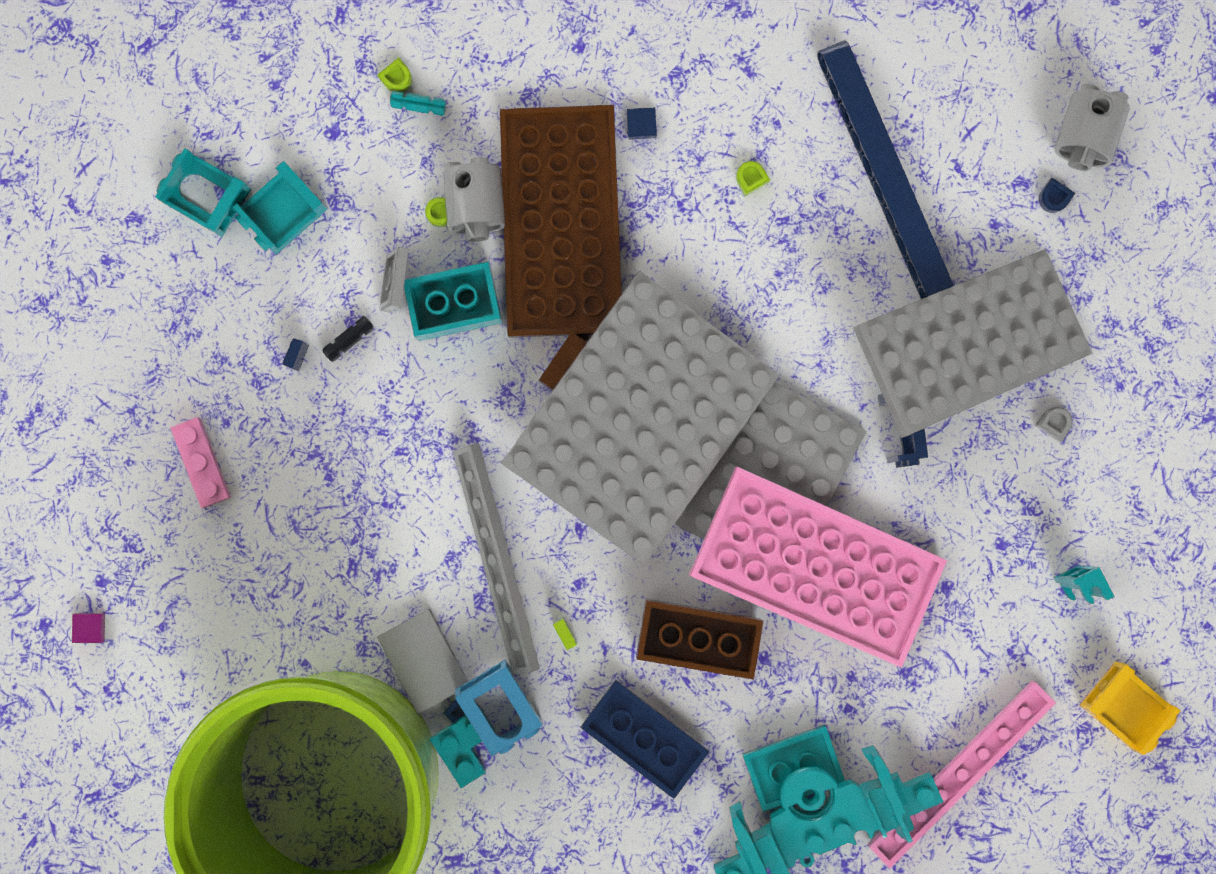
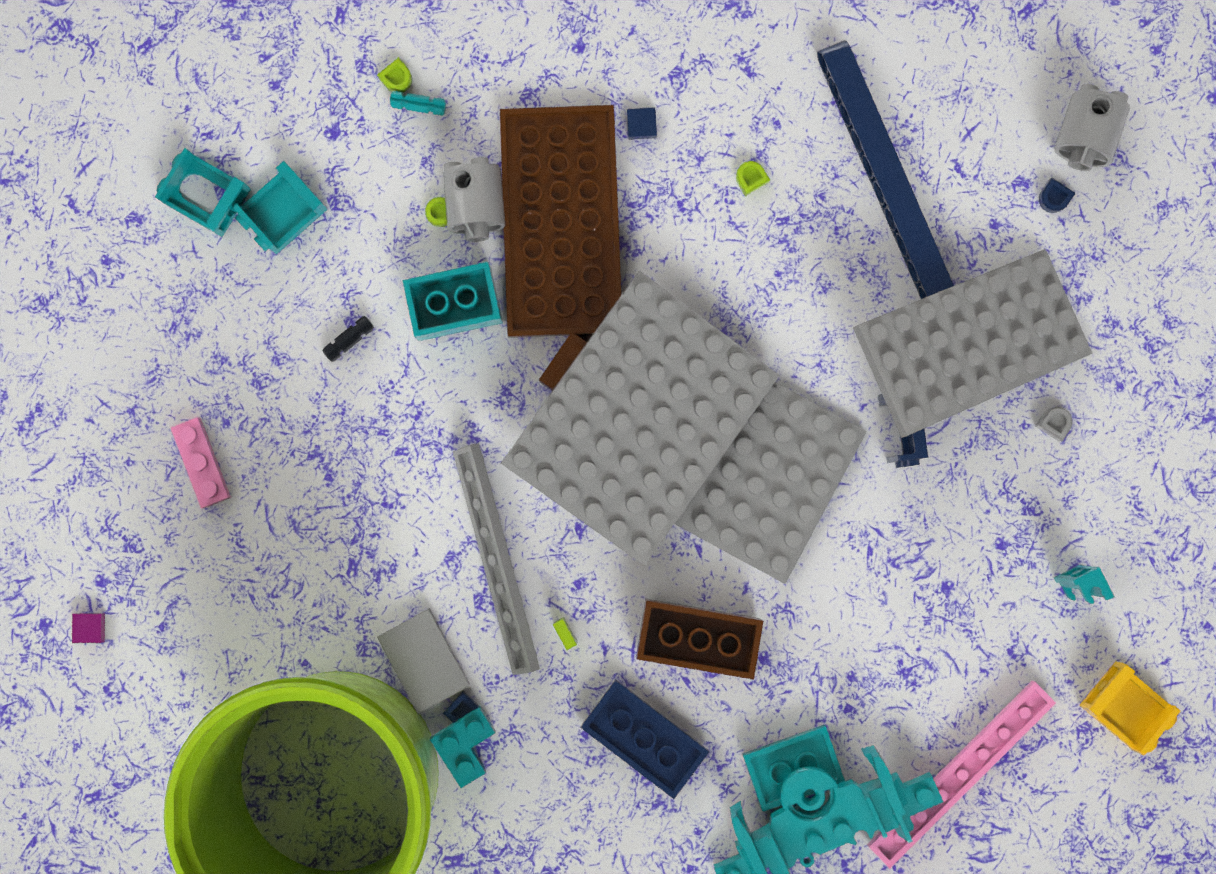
dark blue tile [283,338,309,371] -> none
light grey tile [379,247,409,313] -> none
dark azure panel [455,659,543,756] -> none
bright pink plate [689,467,947,668] -> none

